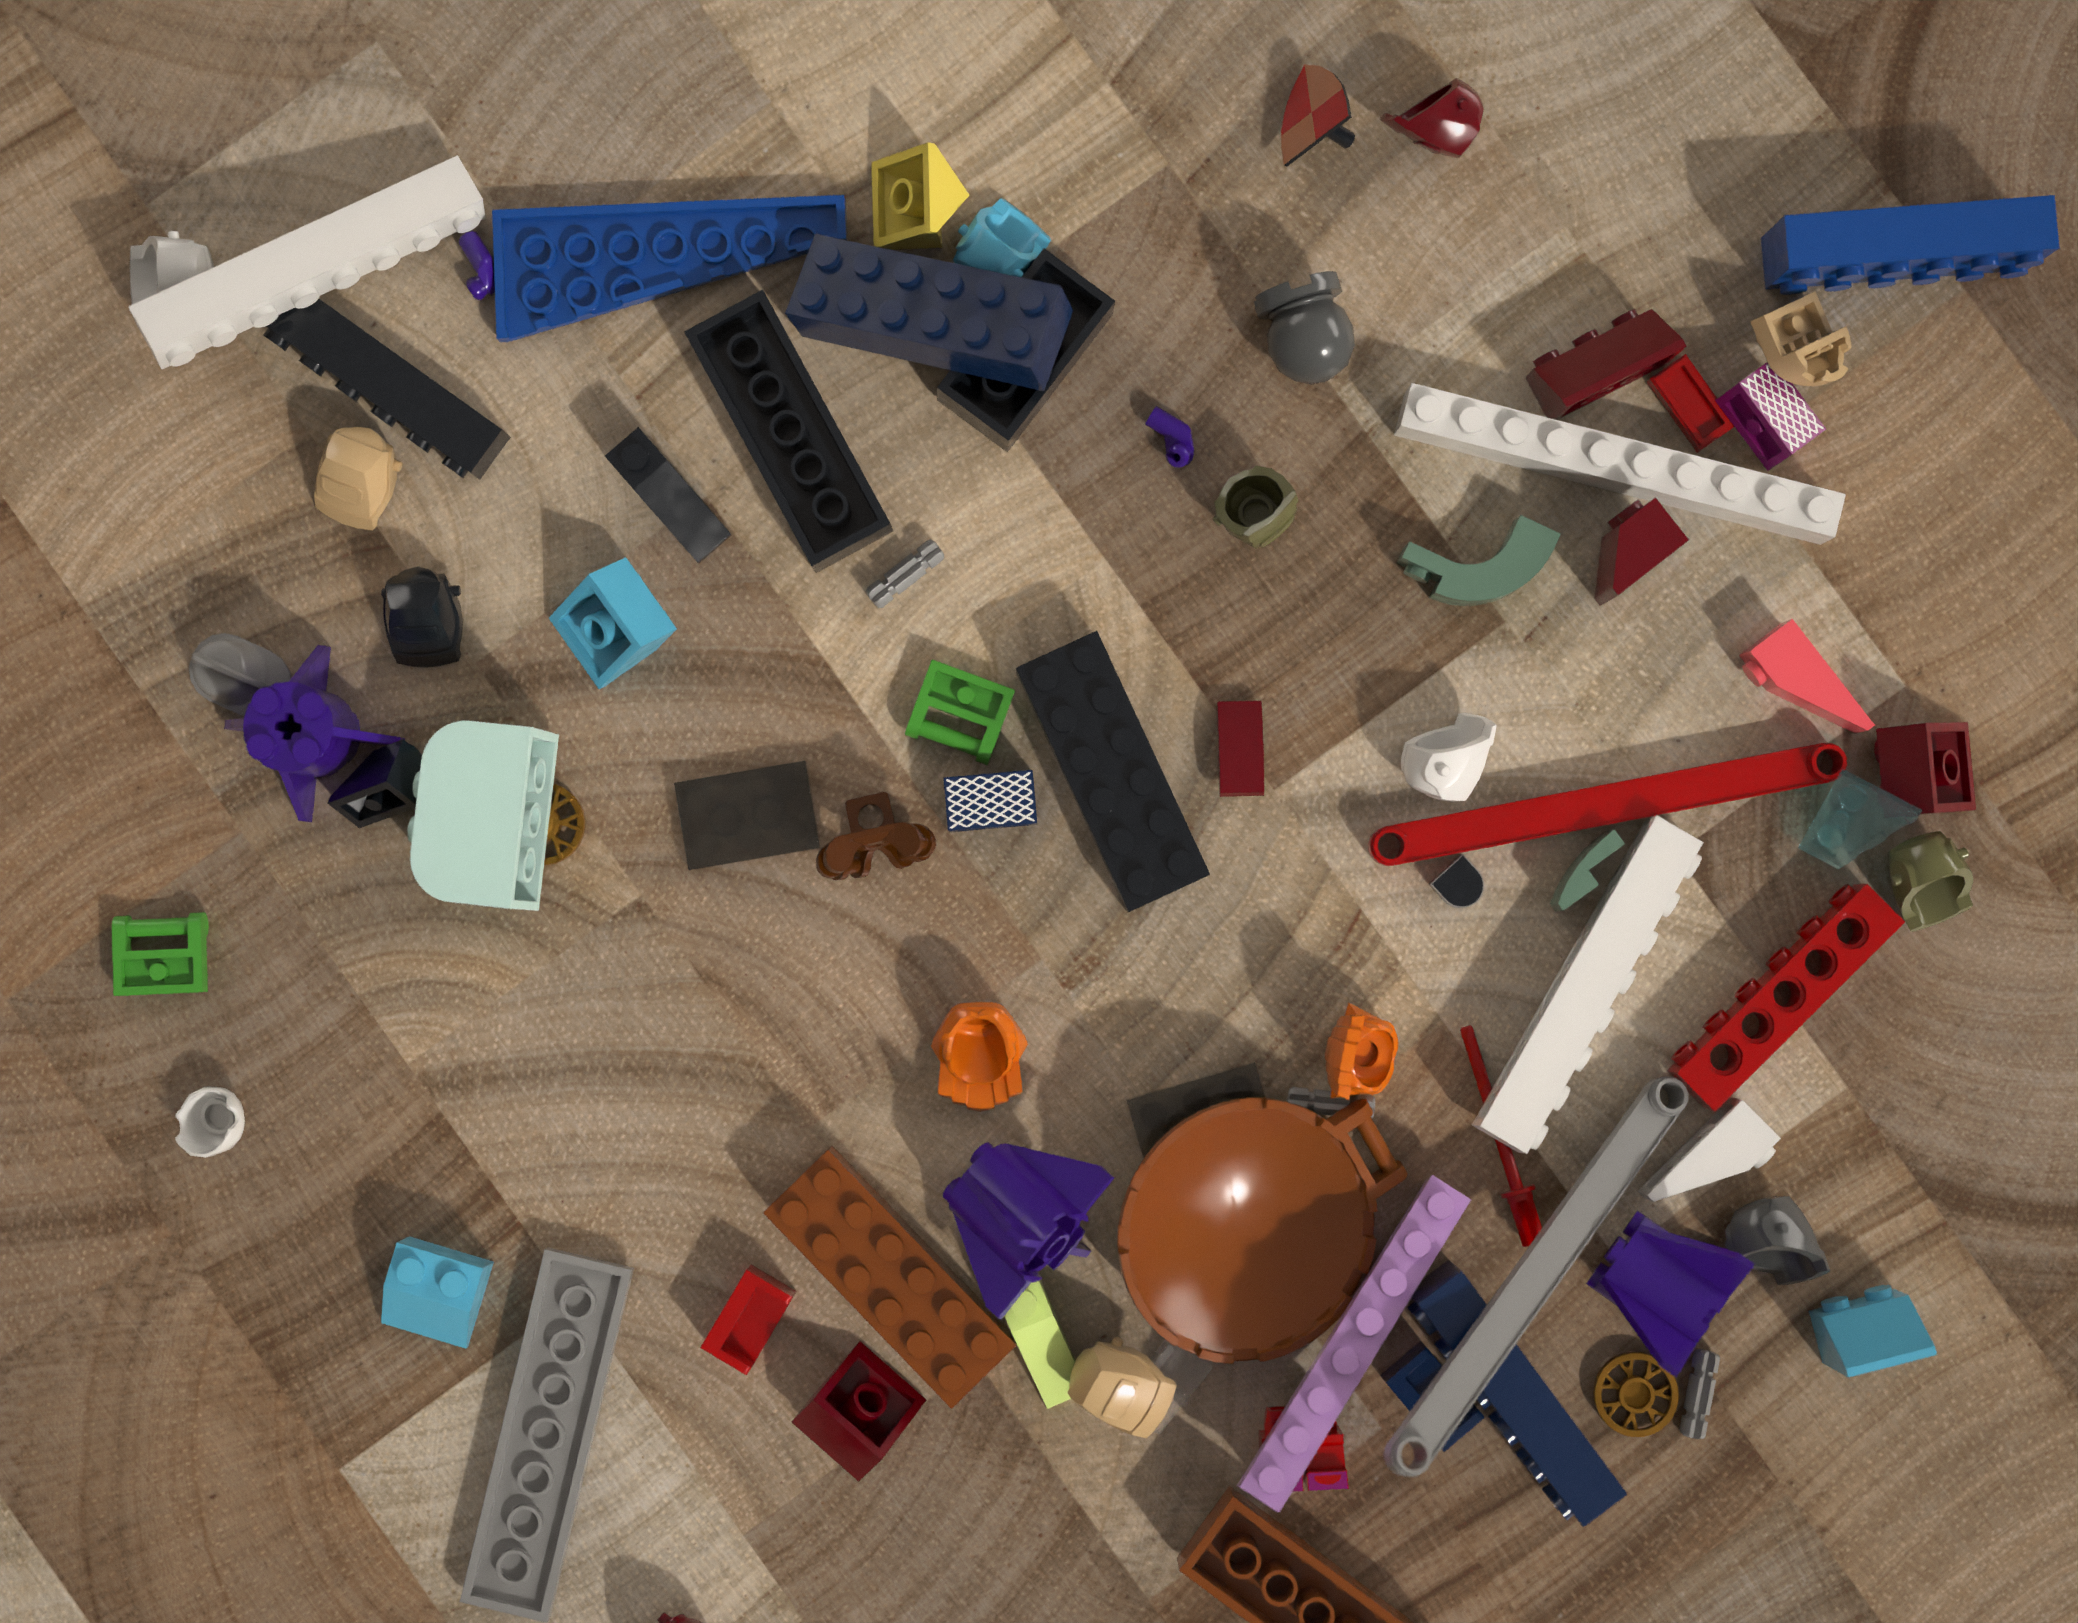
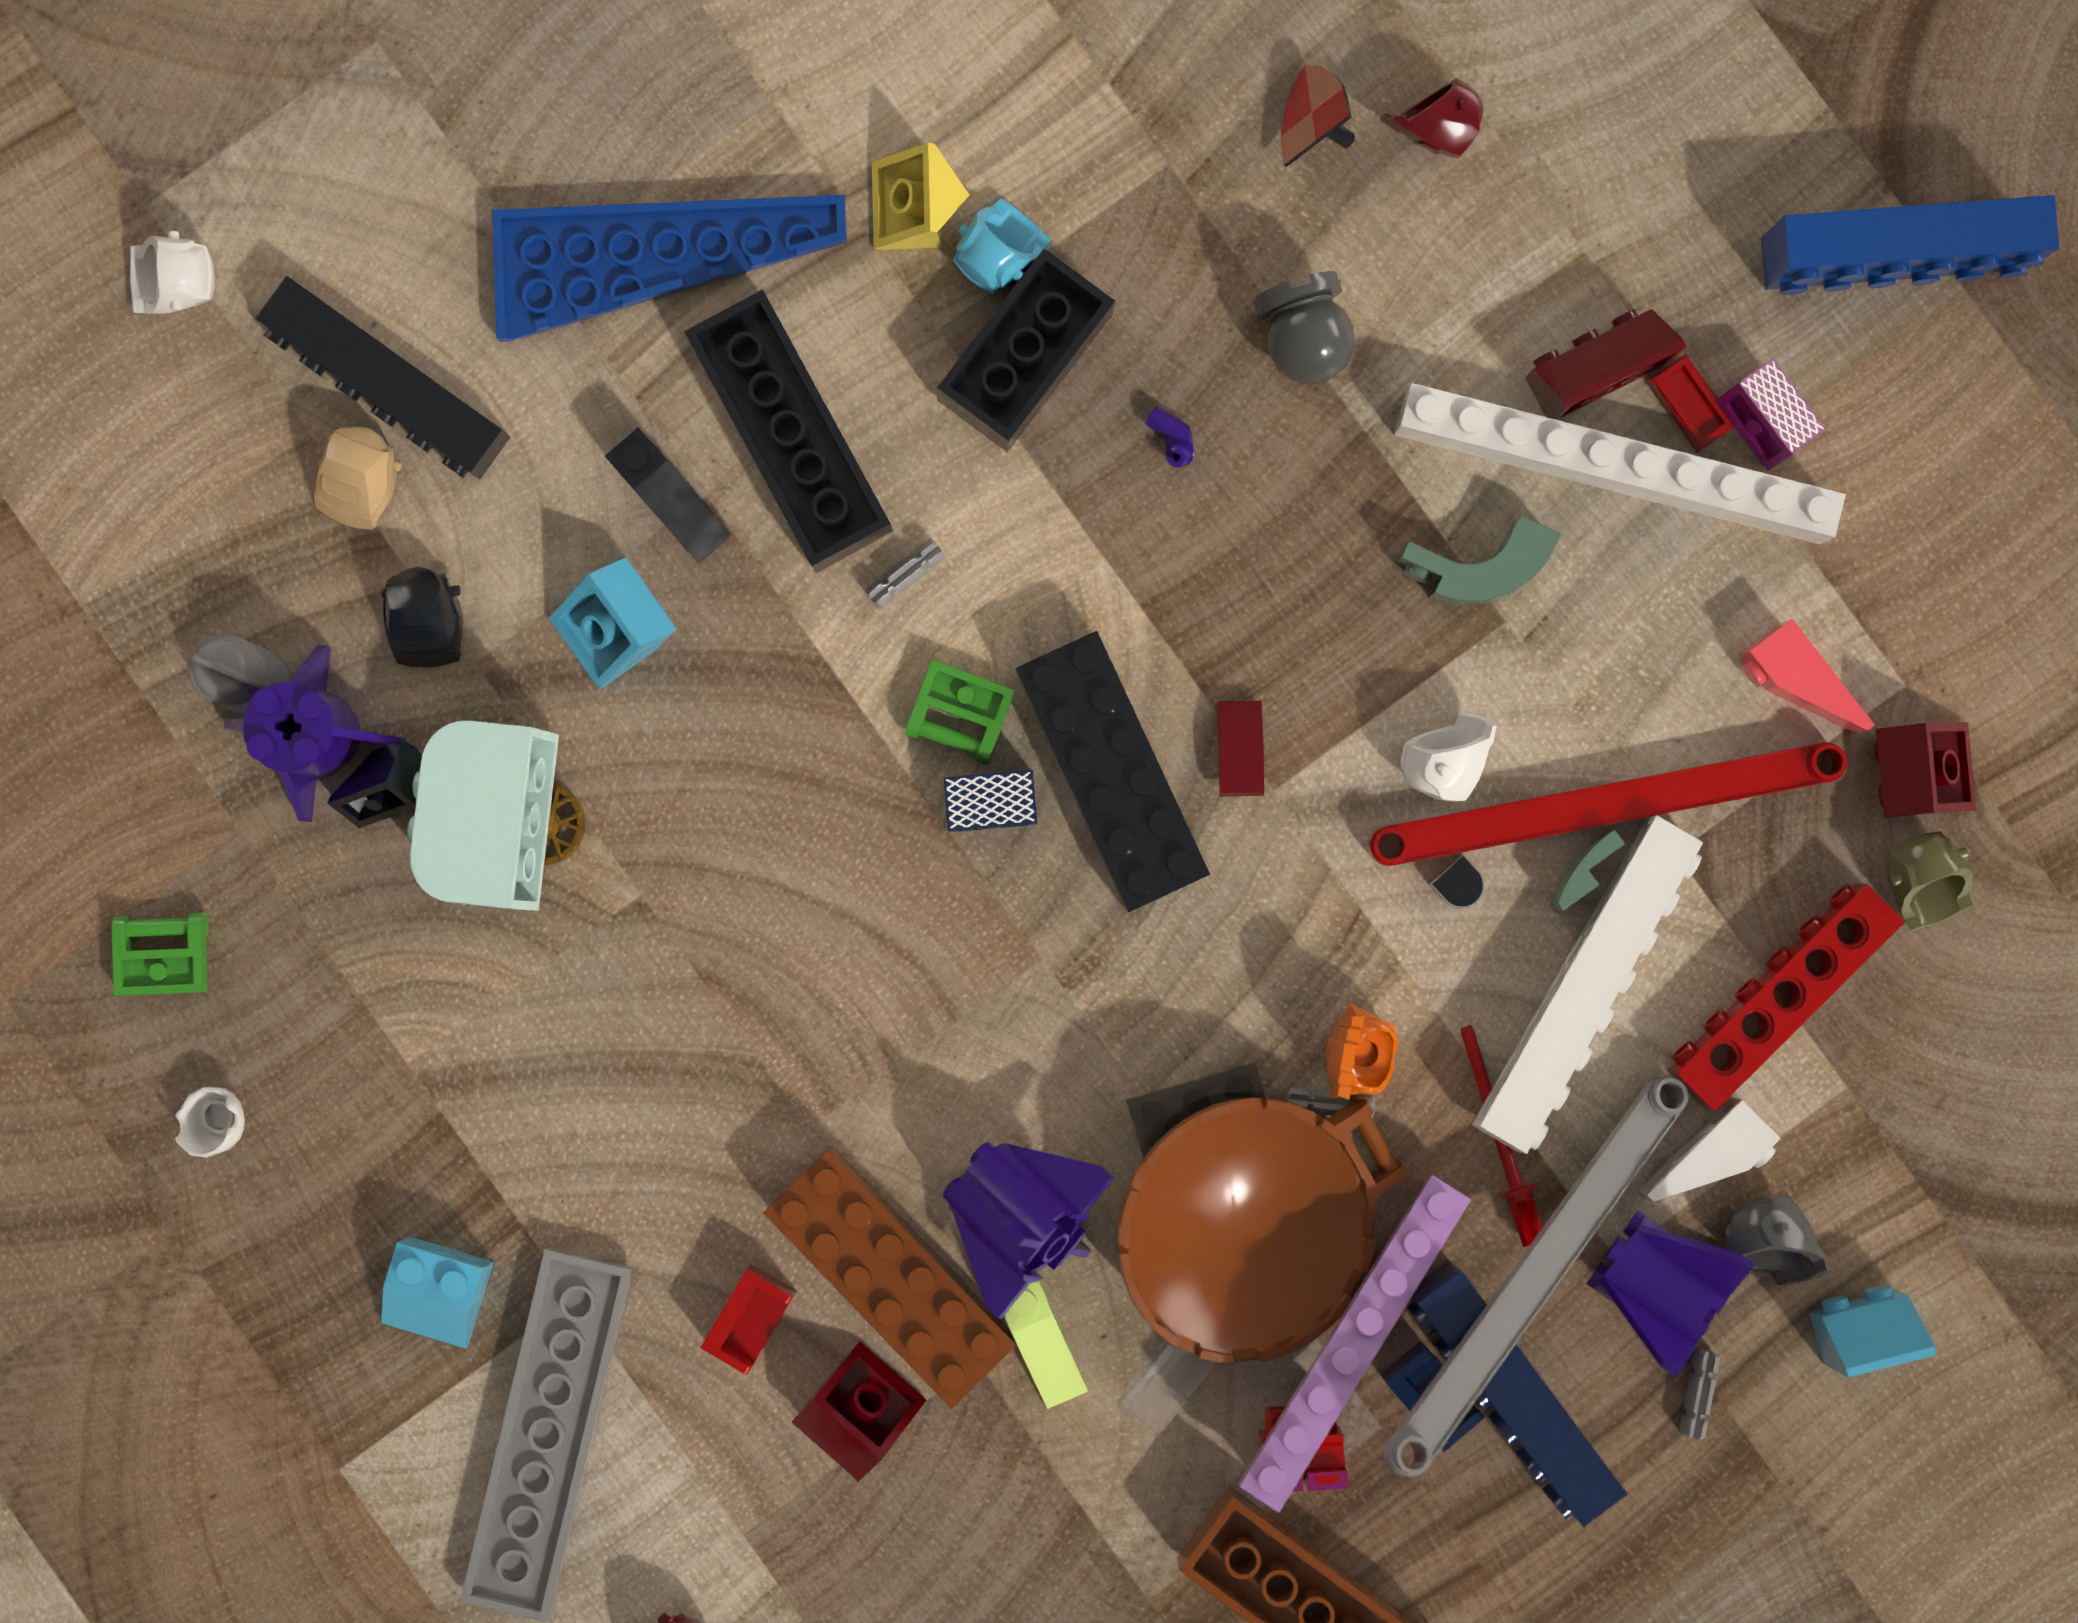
white brick [128,155,486,370] -> none
dark purple arm [458,231,495,300] -> none
clear smoke plate [674,761,821,871] -> none
dark blue brick [785,234,1073,391] -> none
reddish brown piece [816,792,936,880] -> none
orange hair [931,1002,1028,1112] -> none
tan helmet [1068,1337,1177,1439] -> none
olive helmet [1213,466,1299,549] -> none
pearl gold wheel [1593,1351,1679,1437] -> none
dark red slope [1595,497,1689,606] -> none
tan slope [1750,292,1851,386] -> none
clear light blue wing [1798,769,1922,870] -> none

